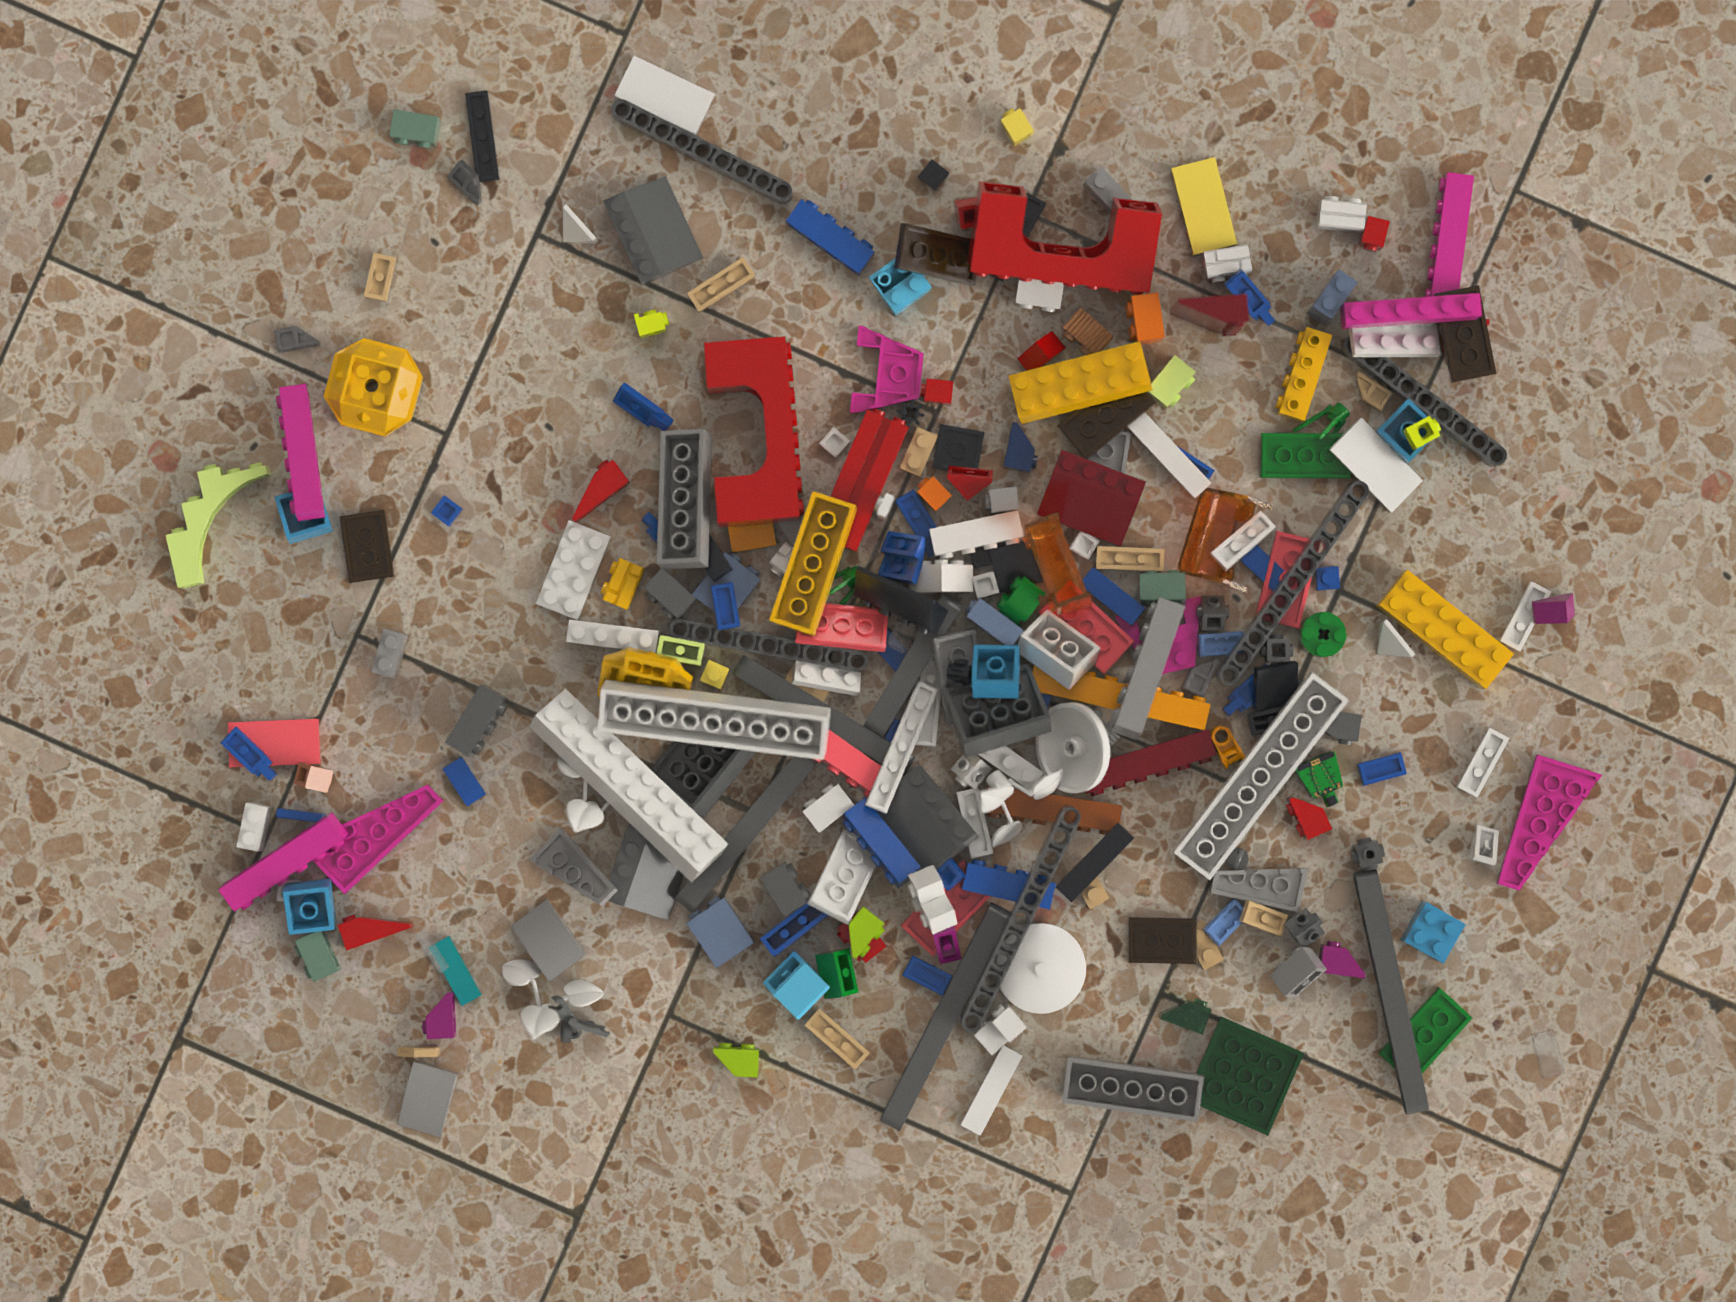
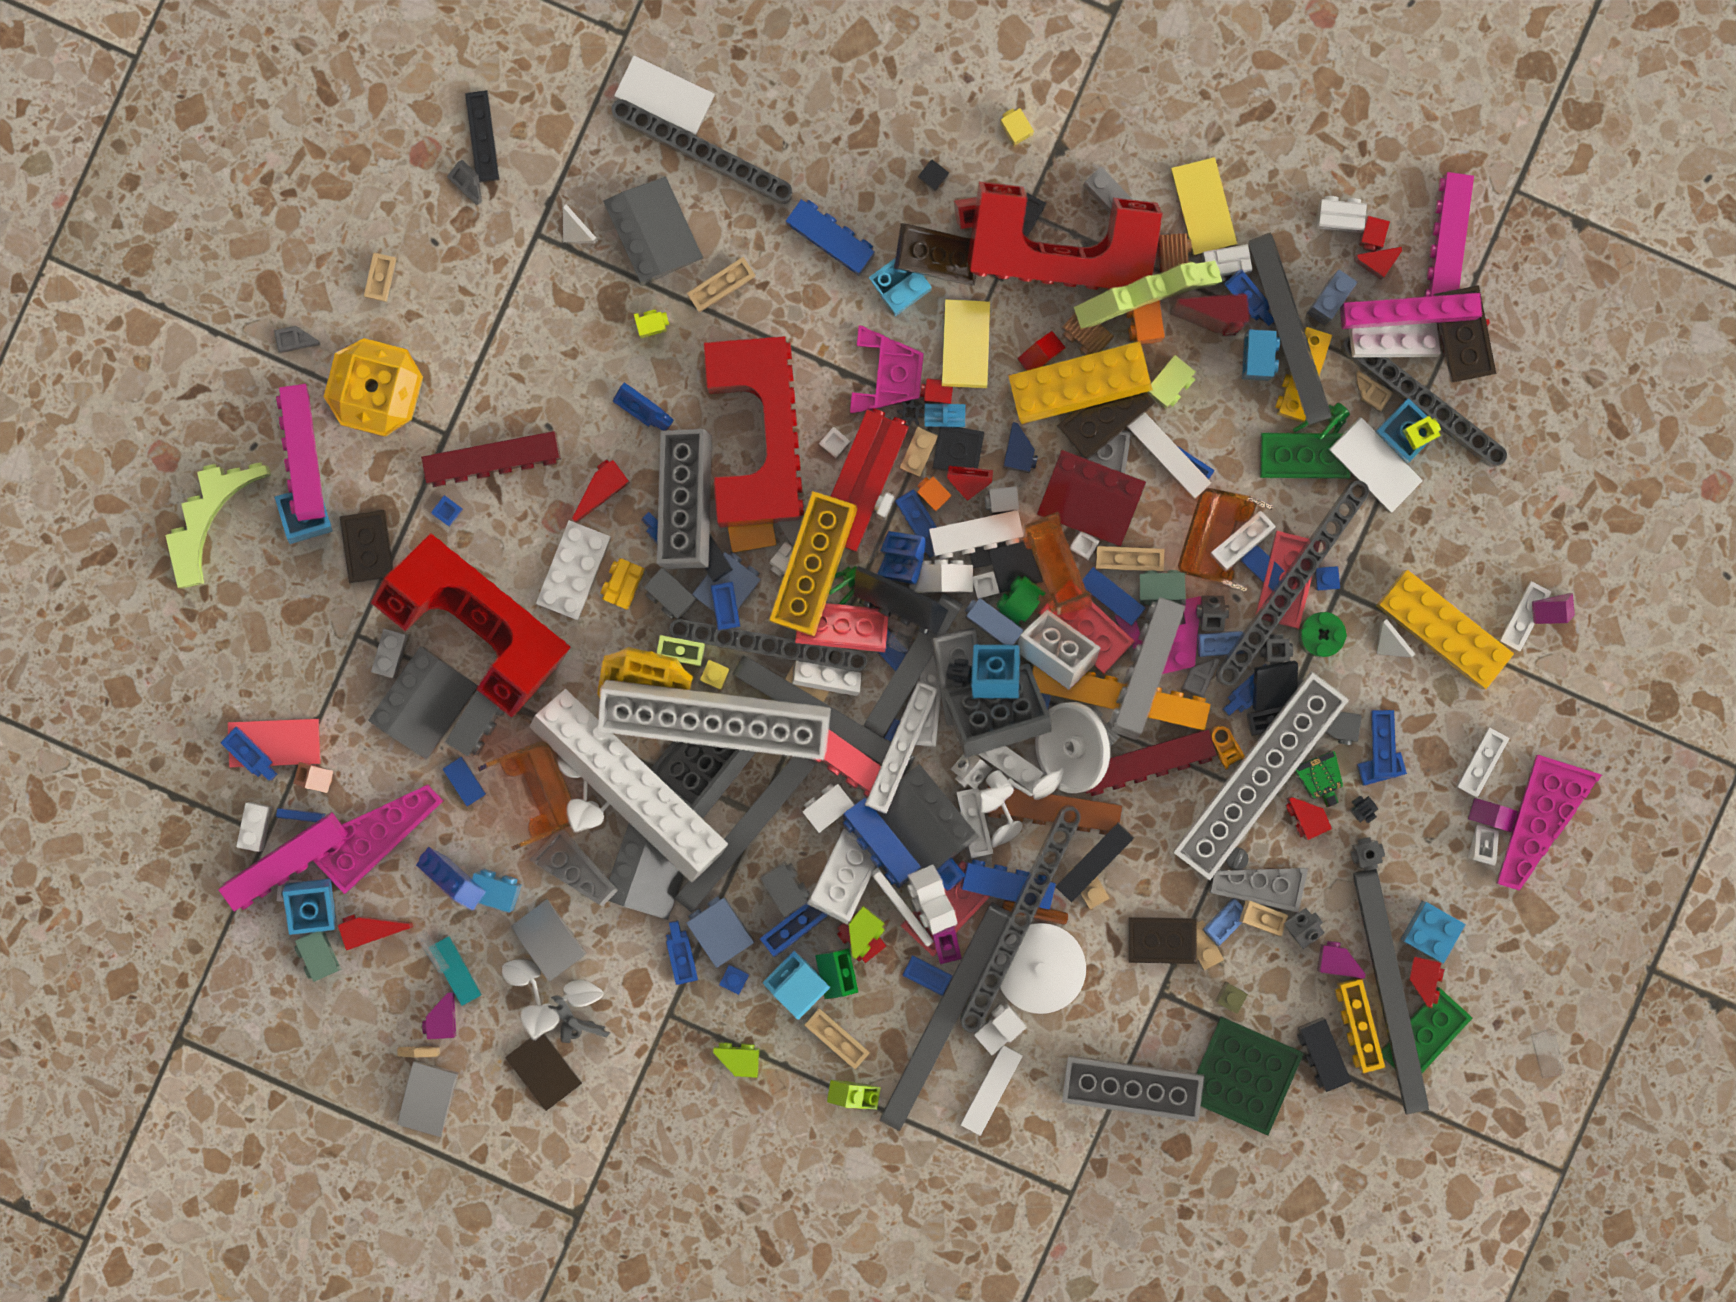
sand green brick [389,110,441,149] -> none
white brick [566,620,660,653] -> none
white brick [1015,279,1064,312] -> none
clear green slope [1158,998,1212,1035] -> none
light grey brick [1270,947,1327,998] -> none
none -> dark grey slope [368,647,478,759]
none -> red arch [370,533,571,718]
none -> blue brick [416,846,486,910]
none -> dark red brick [421,431,561,488]
none -> dark azure brick [472,869,522,913]
none -> clear orange windscreen [478,741,573,851]
none -> dark brown tile [505,1033,582,1111]
none -> blue hinge [666,920,698,985]
none -> blue plate [719,964,749,995]
none -> lime slope [827,1080,881,1109]
none -> white tile [871,868,934,946]
none -> dark azure hips [924,404,965,427]
none -> light yellow tile [942,299,990,388]
none -> dark orange axle [1002,899,1068,925]
none -> yellowish green arch [1074,260,1223,328]
none -> medium nougat brick [1158,233,1192,274]
none -> olive brick [1215,981,1248,1014]
none -> dark azure brick [1242,330,1280,381]
none -> dark grey beam [1249,233,1332,425]
none -> black brick [1296,1017,1351,1092]
none -> yellow brick [1335,978,1385,1073]
none -> black gear [1350,796,1378,823]
none -> red slope [1354,247,1402,280]
none -> blue tile [1371,710,1397,778]
none -> red slope [1410,957,1445,1008]
none -> magenta slope [1468,798,1518,832]

